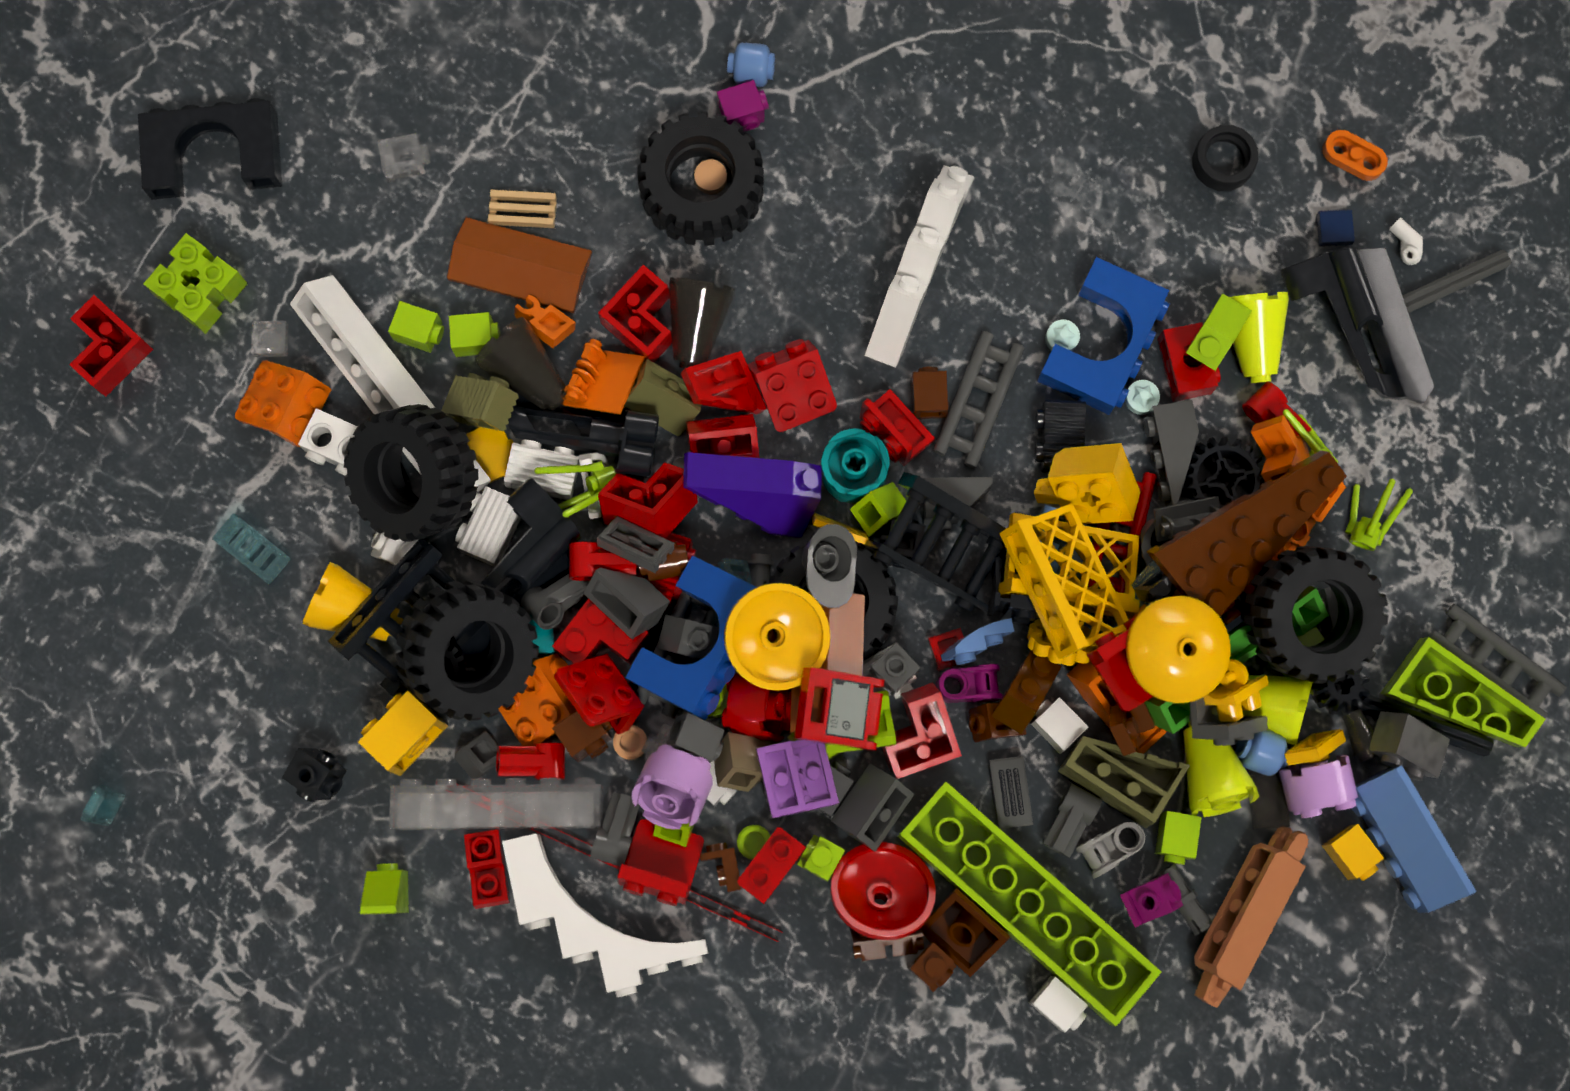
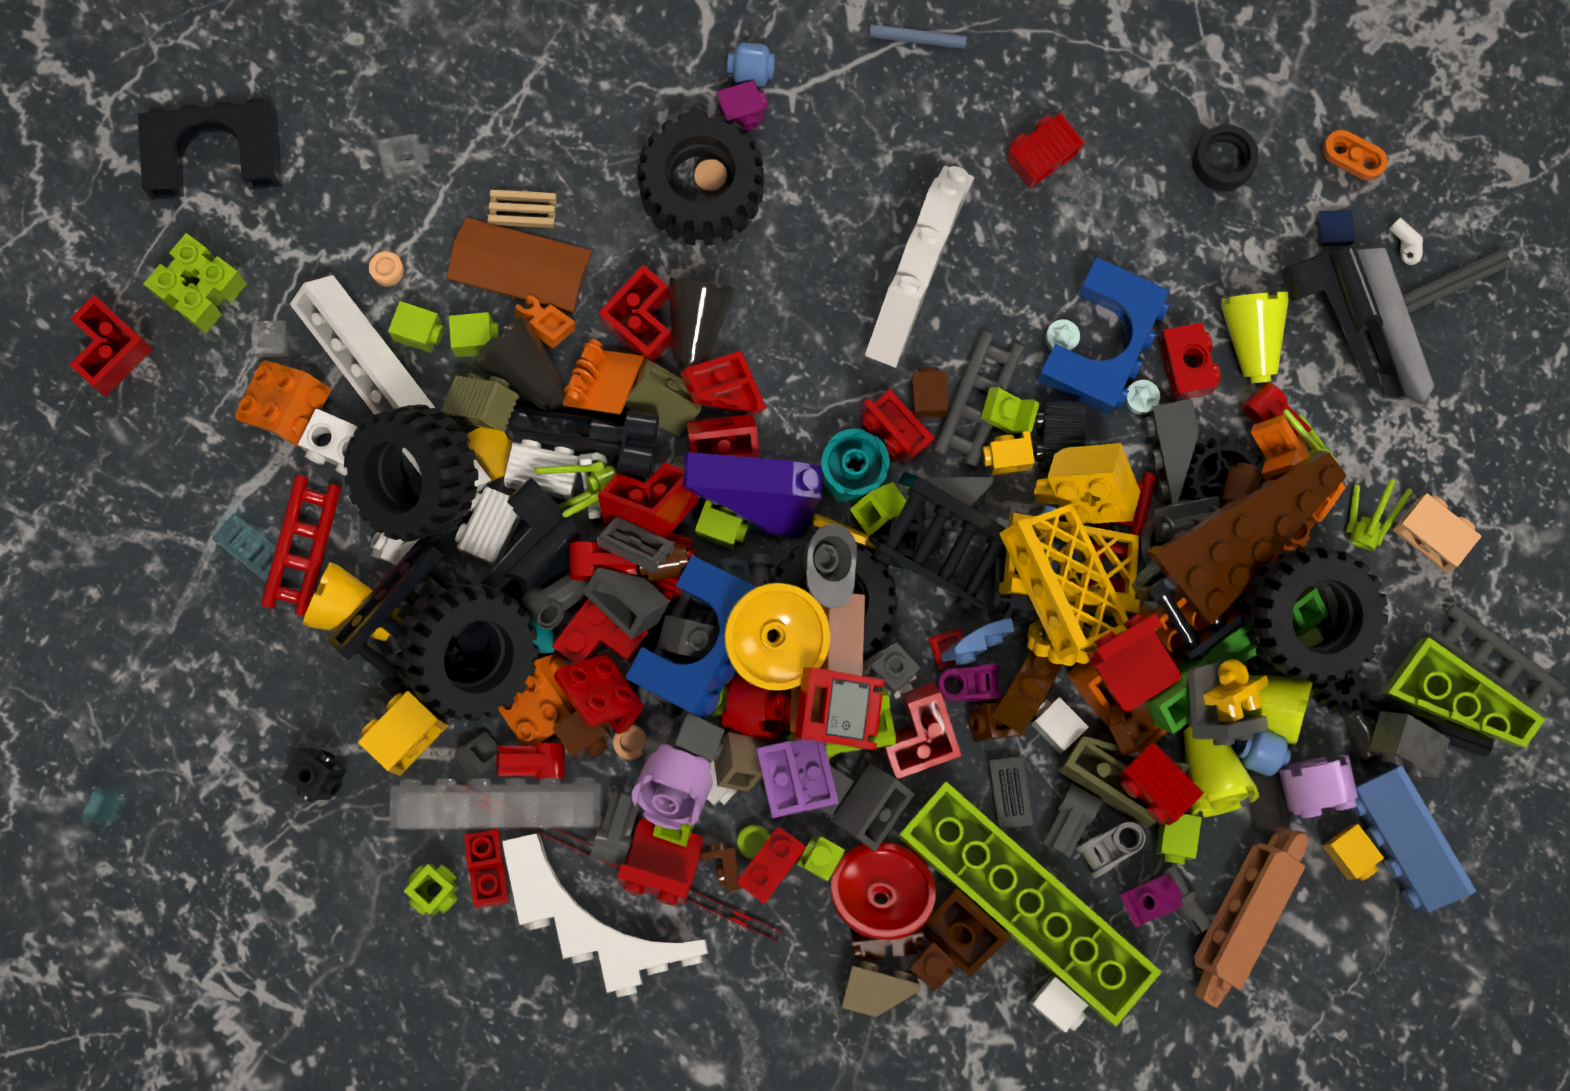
lime slope [360,863,409,915] -> none
red bracket [747,339,837,432] -> none
yellow dish [1126,596,1231,703] -> none
lime slope [1186,293,1252,371] -> none
yellow plate [1285,729,1346,766] -> none
none -> red bar [260,475,342,617]
none -> light nougat tile [369,251,404,286]
none -> lime brick [404,864,460,915]
none -> lime brick [695,500,749,550]
none -> dark tan slope [841,960,921,1017]
none -> sand blue bar [869,24,967,49]
none -> lime bracket [981,387,1039,434]
none -> yellow brick [982,430,1035,476]
none -> red brick [1006,113,1085,189]
none -> red brick [1118,742,1204,826]
none -> reddish brown brick [1221,463,1263,506]
none -> light nougat brick [1393,493,1481,573]

